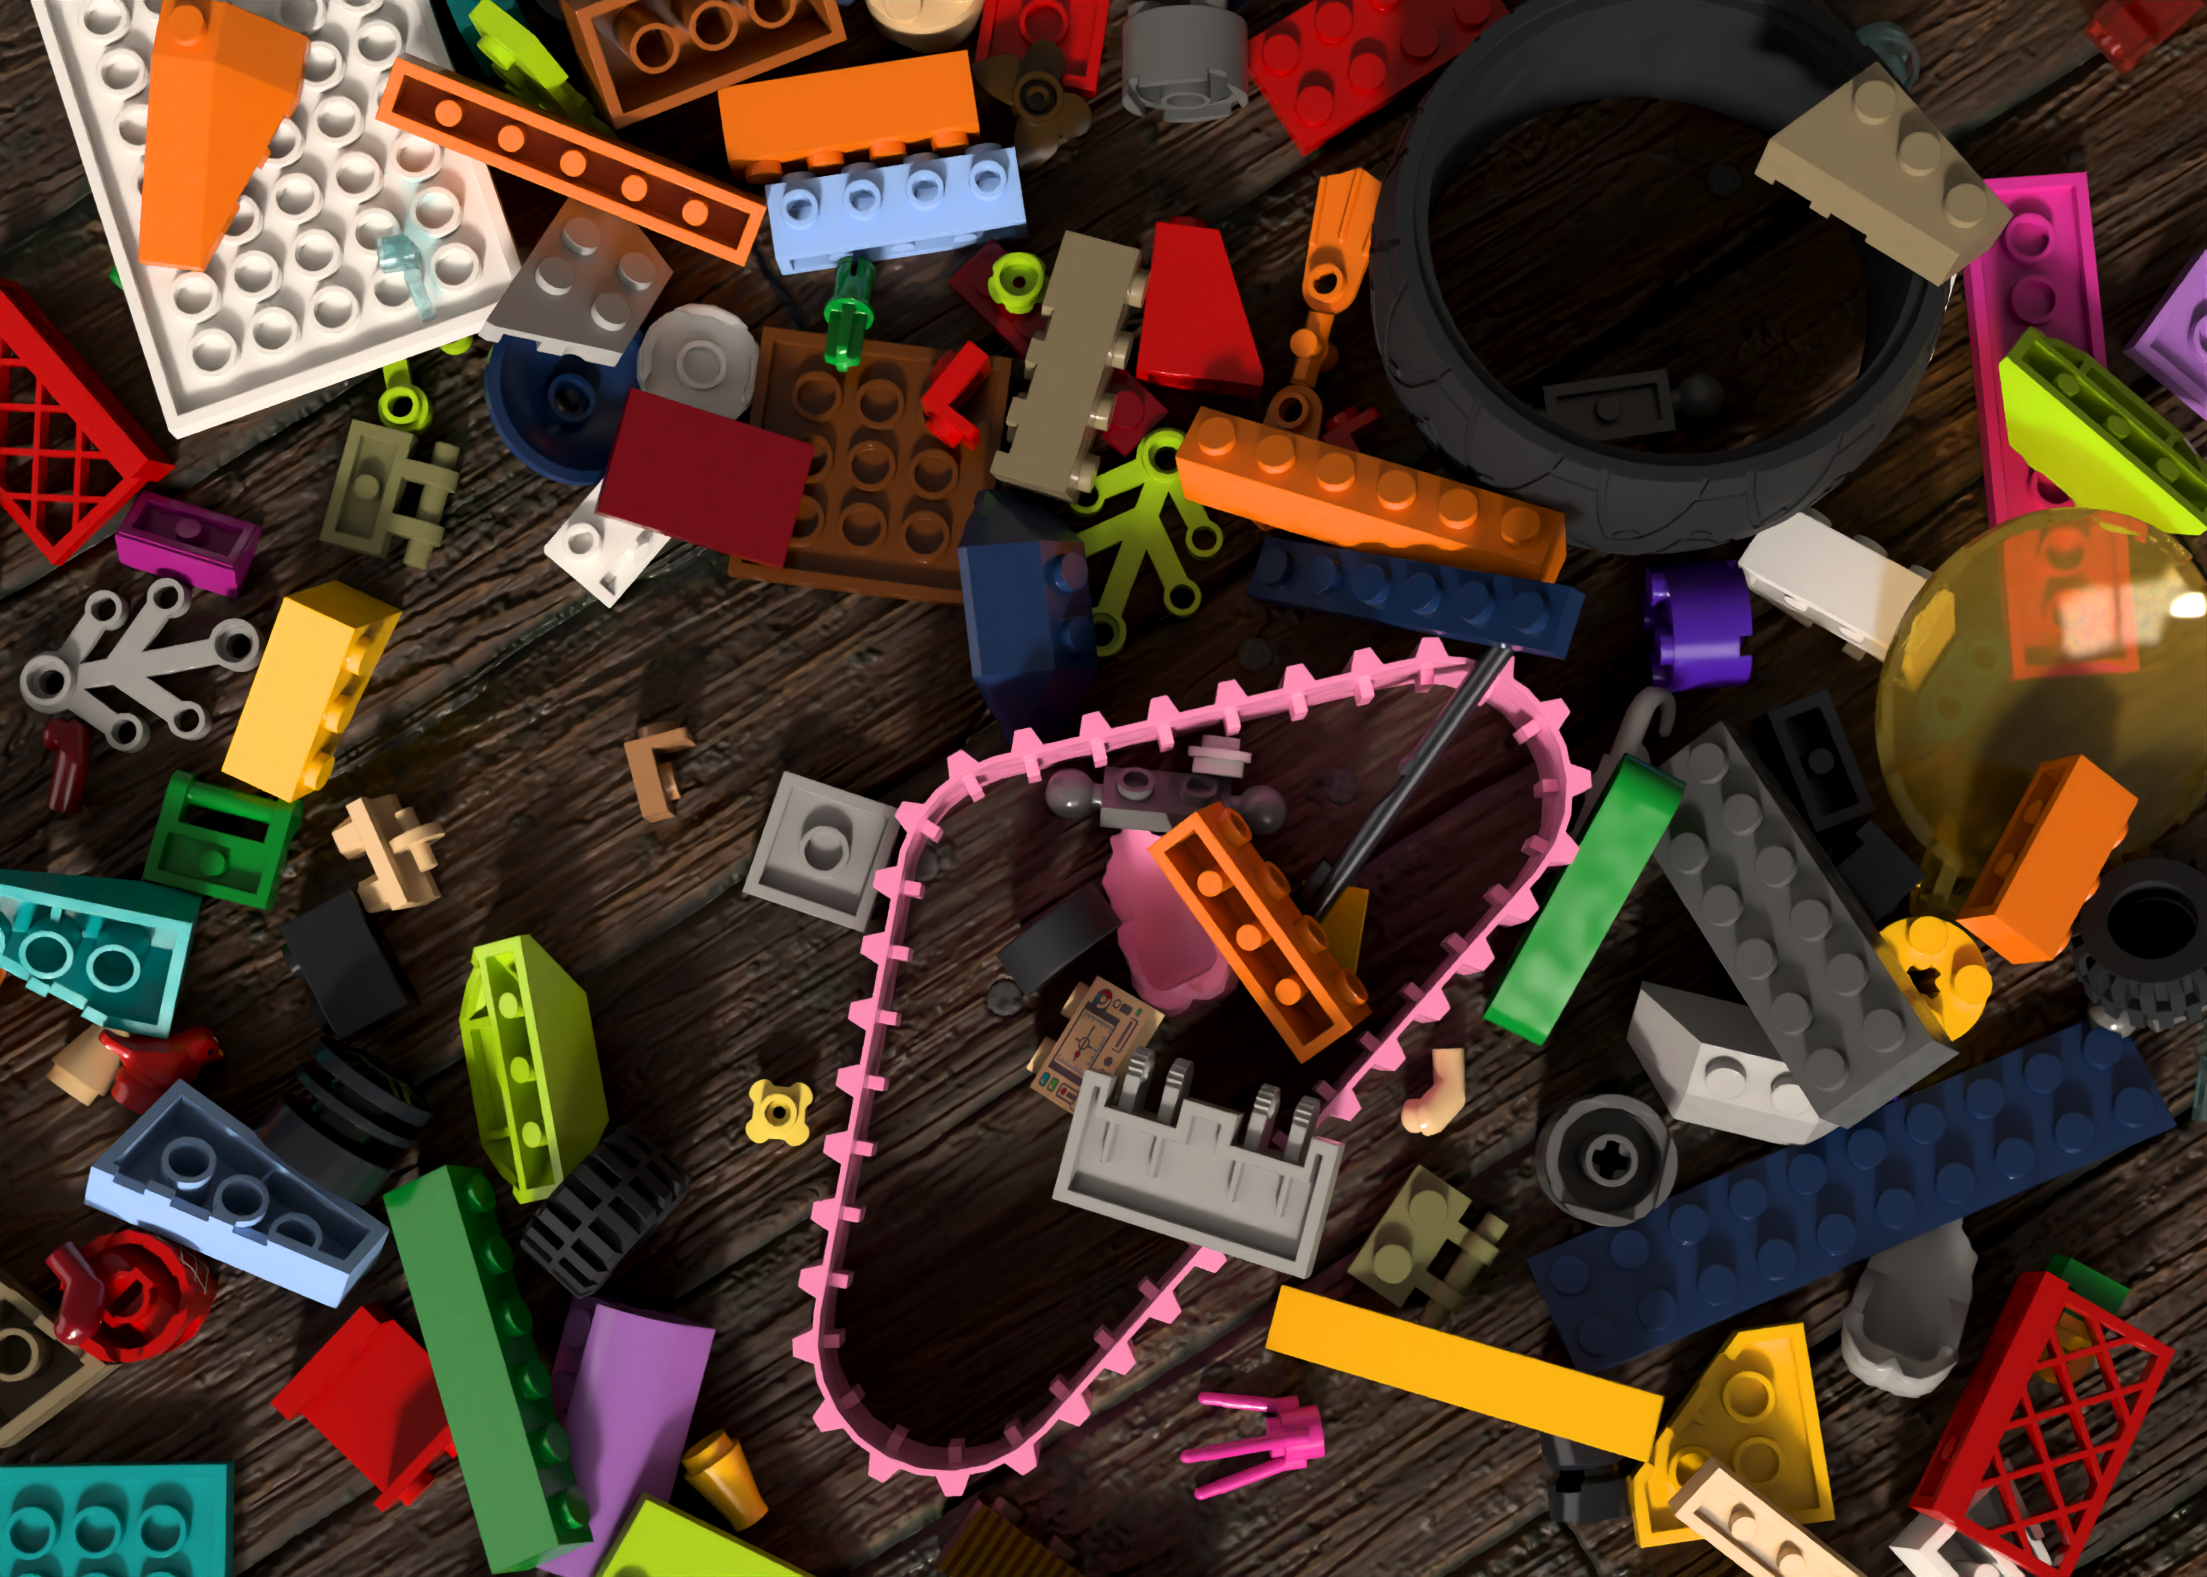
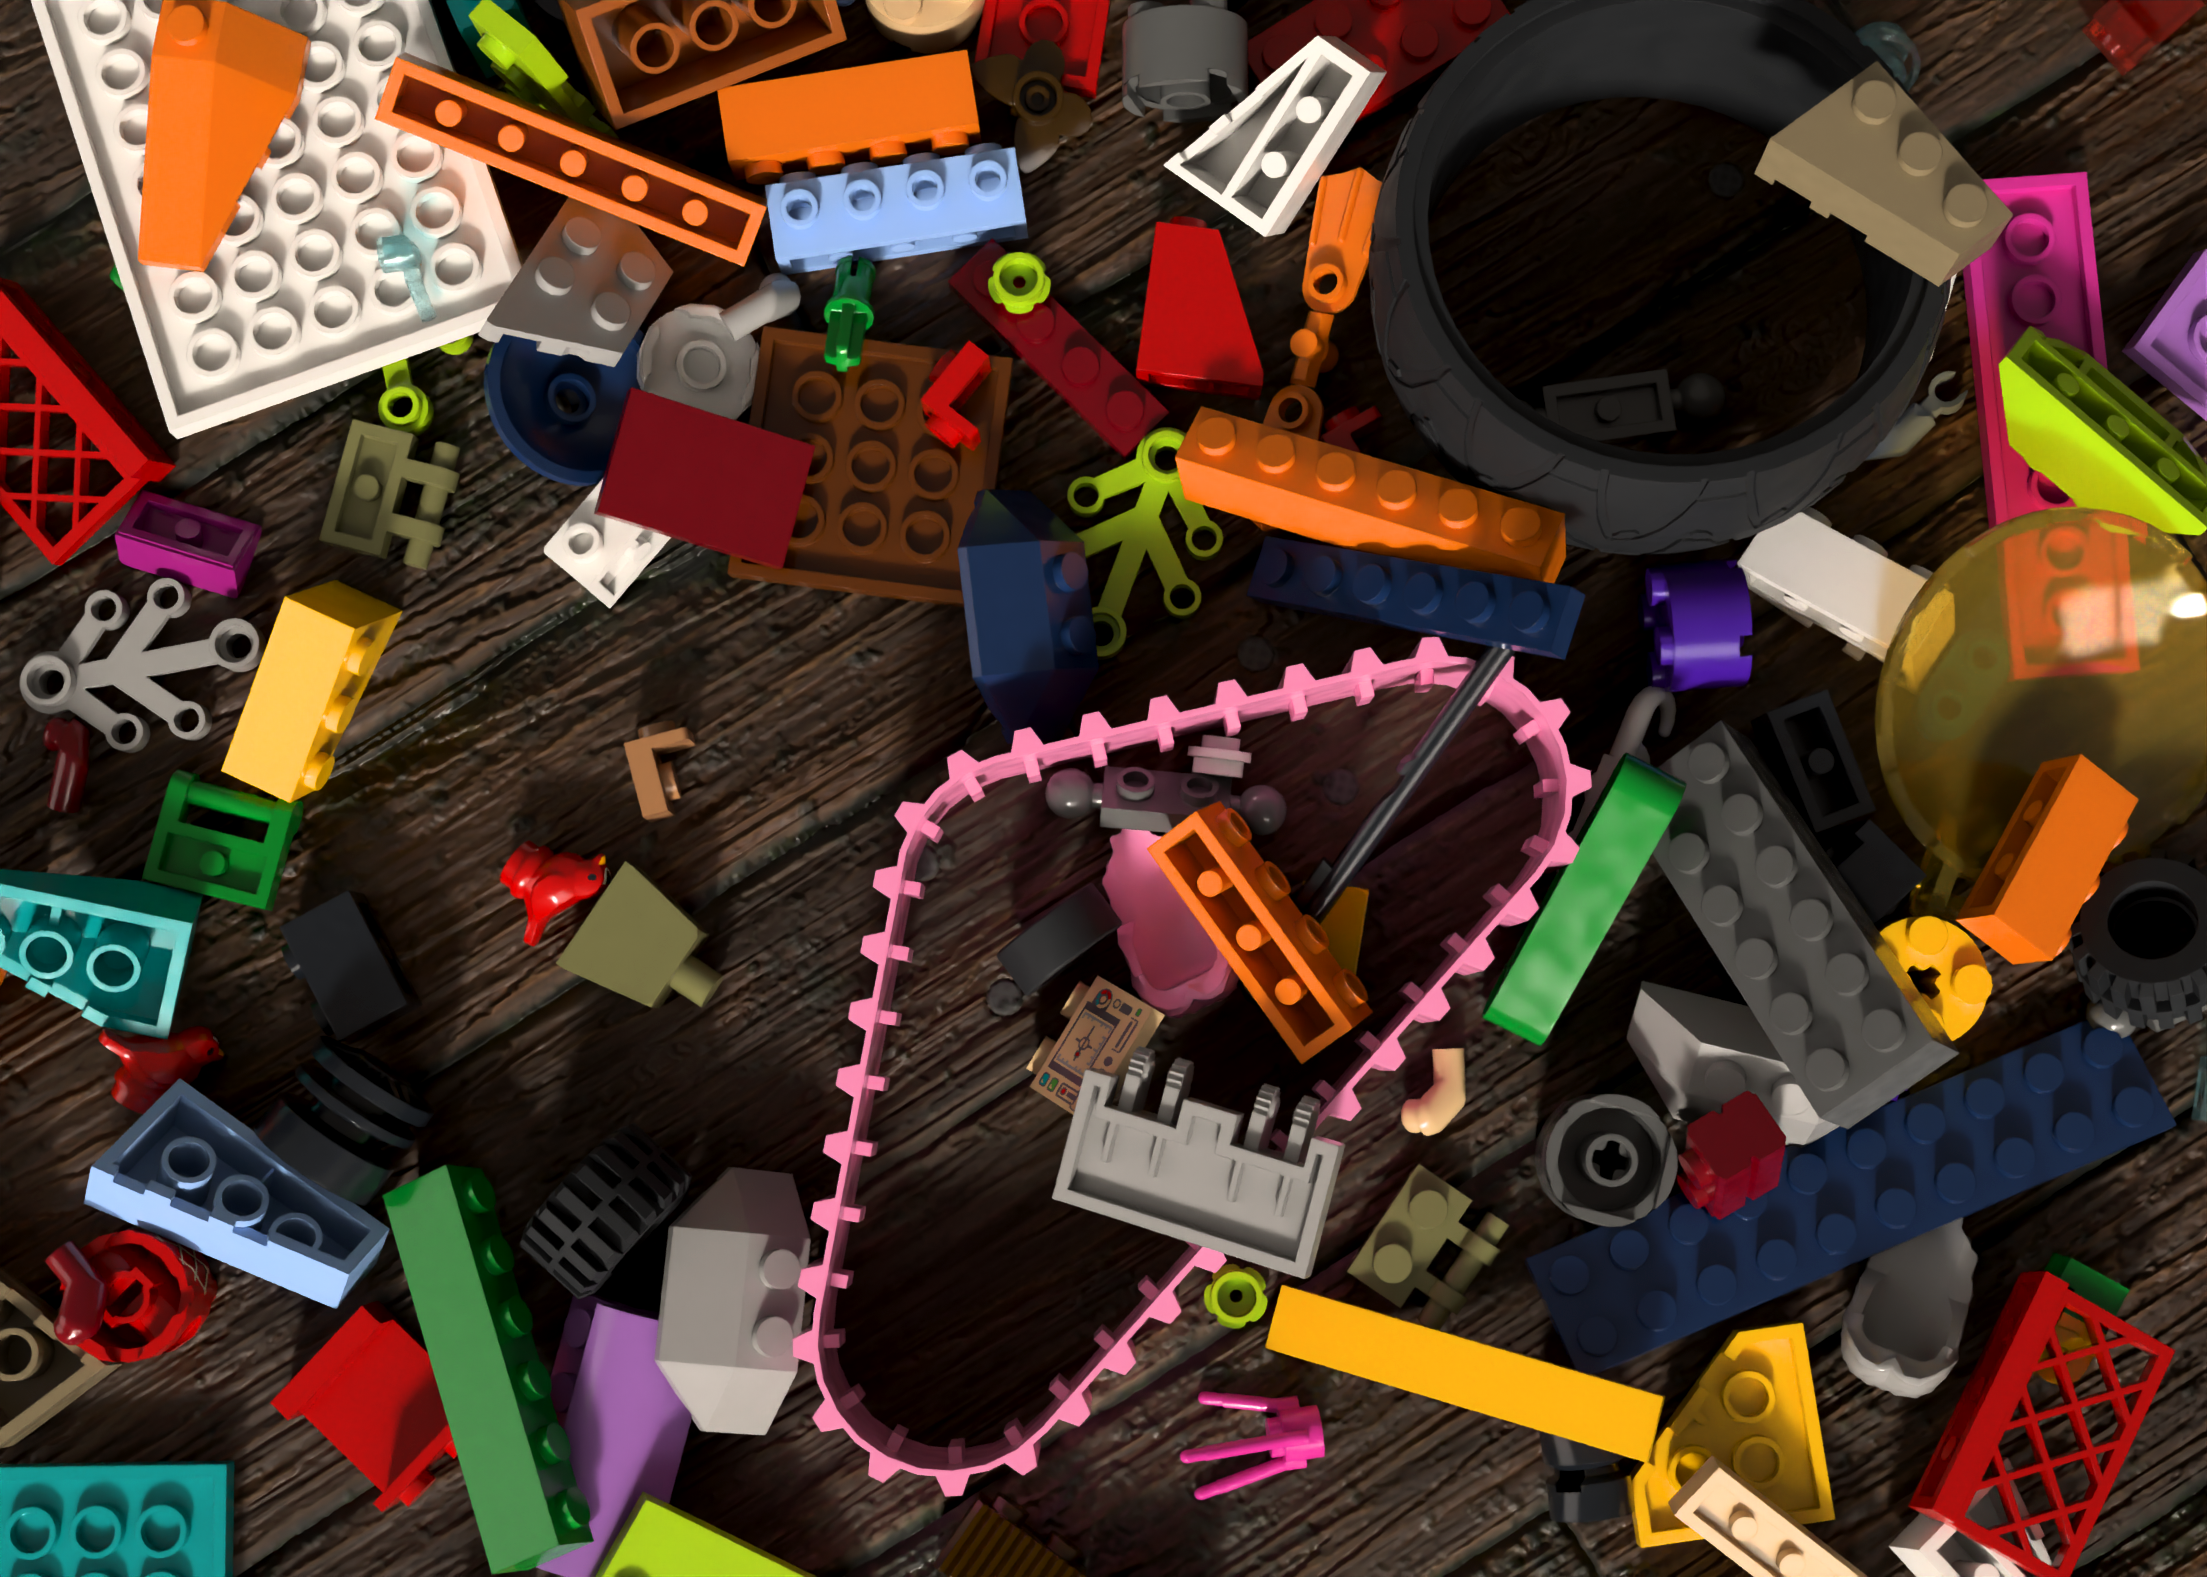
tan cone [46,1023,137,1106] -> none
tan hips [332,794,445,913] -> none
lime wedge [459,934,609,1204] -> none
yellow cone [681,1429,768,1532] -> none
light grey plate [742,771,902,933] -> none
light yellow plate [746,1079,813,1146] -> none
dark tan wedge [990,230,1151,505] -> none
none -> red animal [500,840,612,947]
none -> olive torso [556,861,724,1008]
none -> light grey wedge [654,1167,811,1435]
none -> light grey arm [719,273,801,341]
none -> white wedge [1164,36,1387,237]
none -> lime plate [1204,1264,1268,1329]
none -> dark red brick [1676,1090,1786,1220]
none -> arm [1864,371,1968,461]

